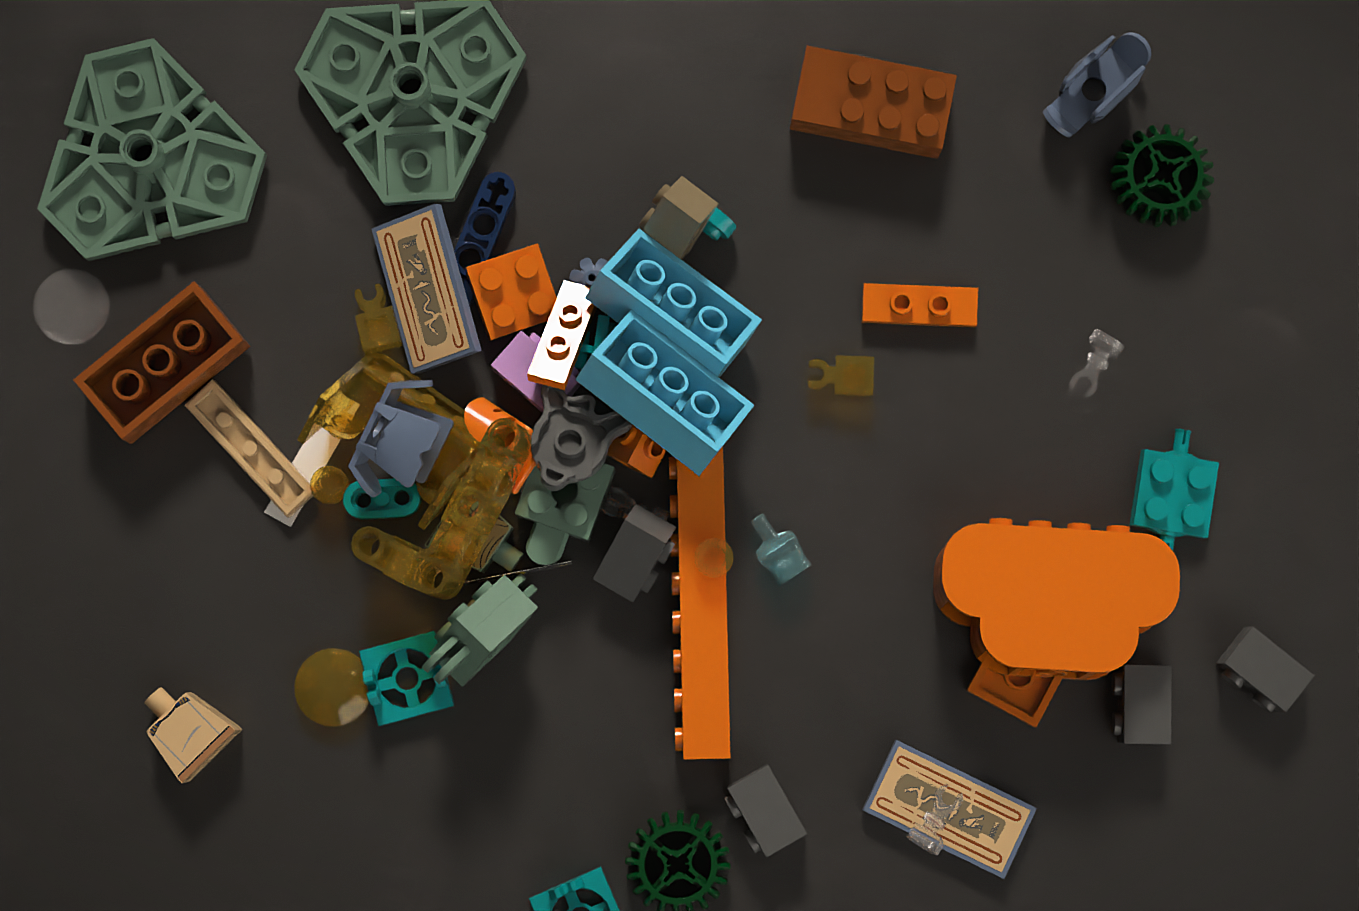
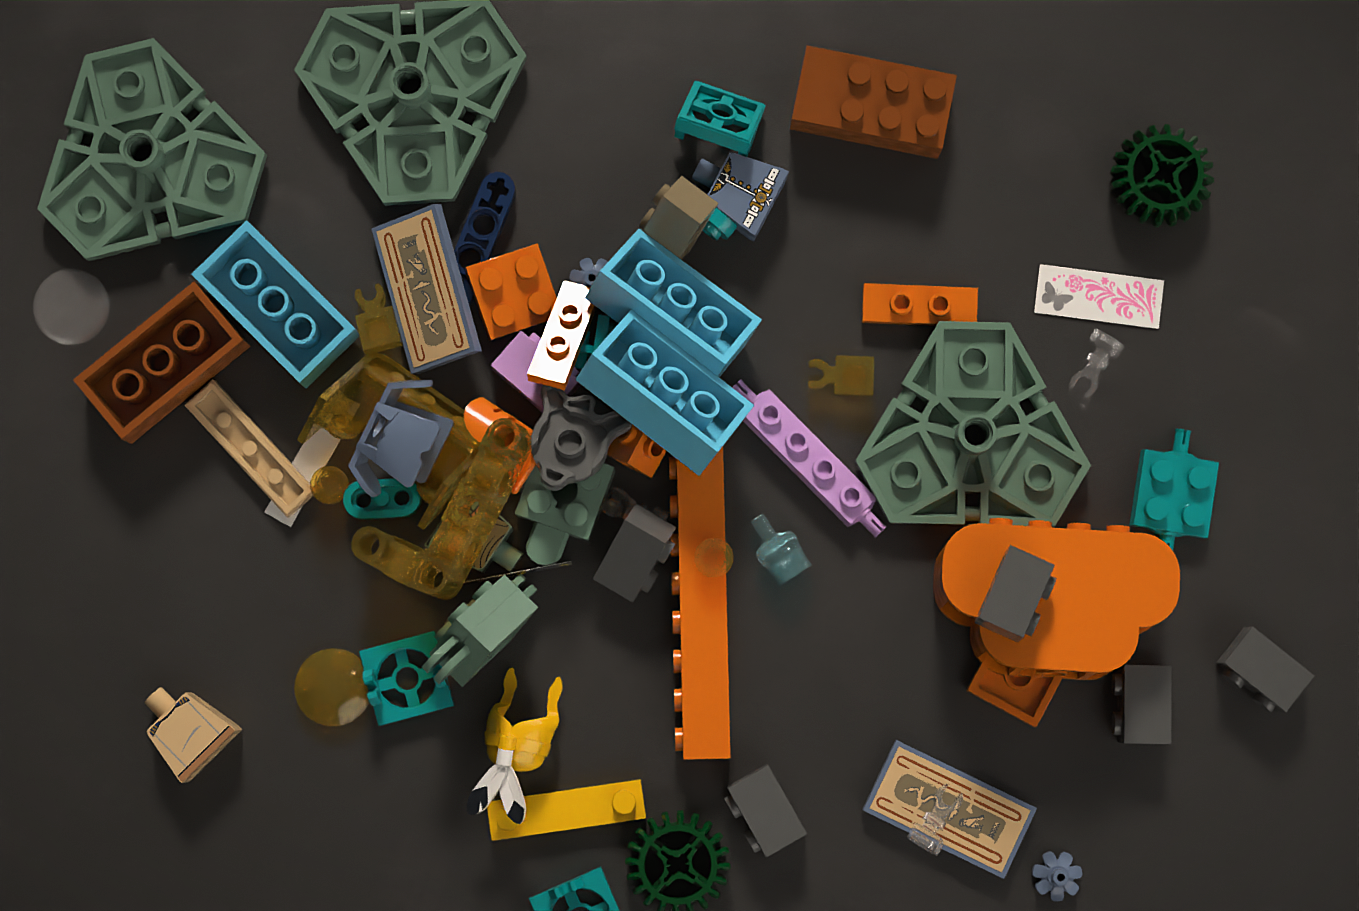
sand blue piece [1043,32,1151,138] -> none
none -> medium azure brick [191,220,361,388]
none -> yellow hair [467,668,563,824]
none -> yellow plate [487,779,646,841]
none -> teal piece [674,81,766,157]
none -> sand blue torso [692,153,789,242]
none -> lavender plate [732,379,887,538]
none -> sand green plate [854,321,1091,527]
none -> dark grey brick [974,545,1057,642]
none -> sand blue plant [1032,851,1082,901]
none -> white sticker [1034,264,1164,329]

